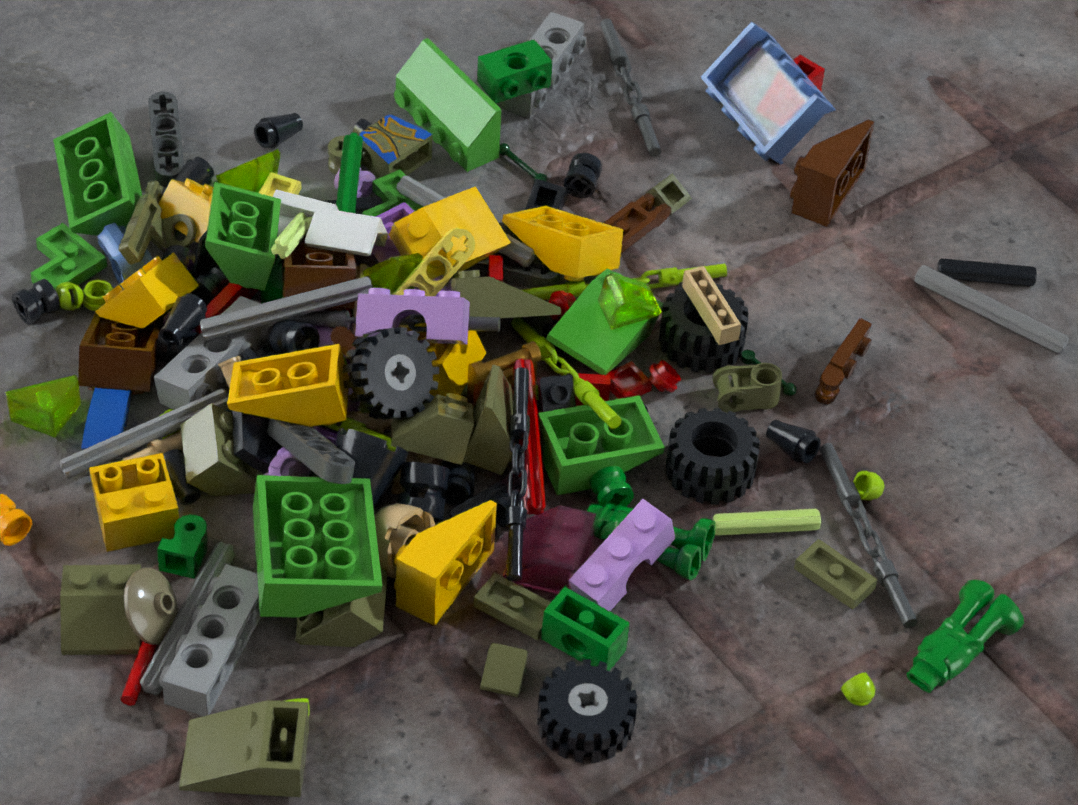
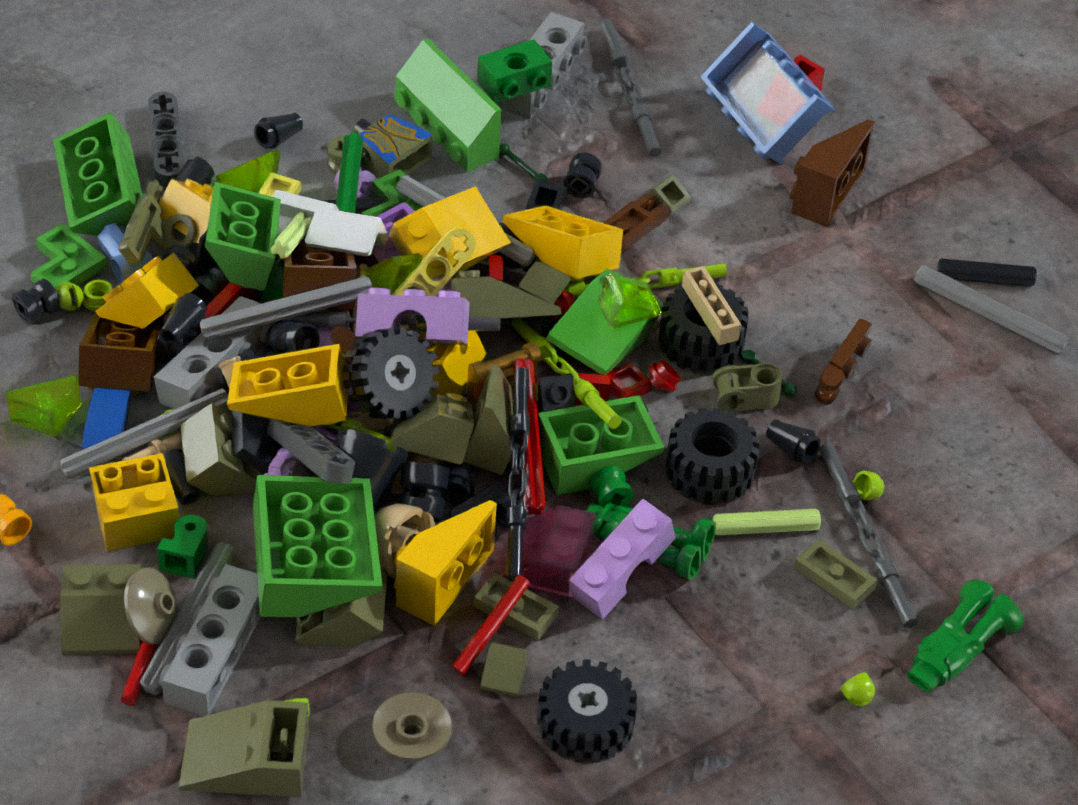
green brick [541,587,630,671] -> none
none -> dark tan dish [372,692,452,761]
none -> red bar [452,575,530,676]
none -> olive slope [519,261,571,304]

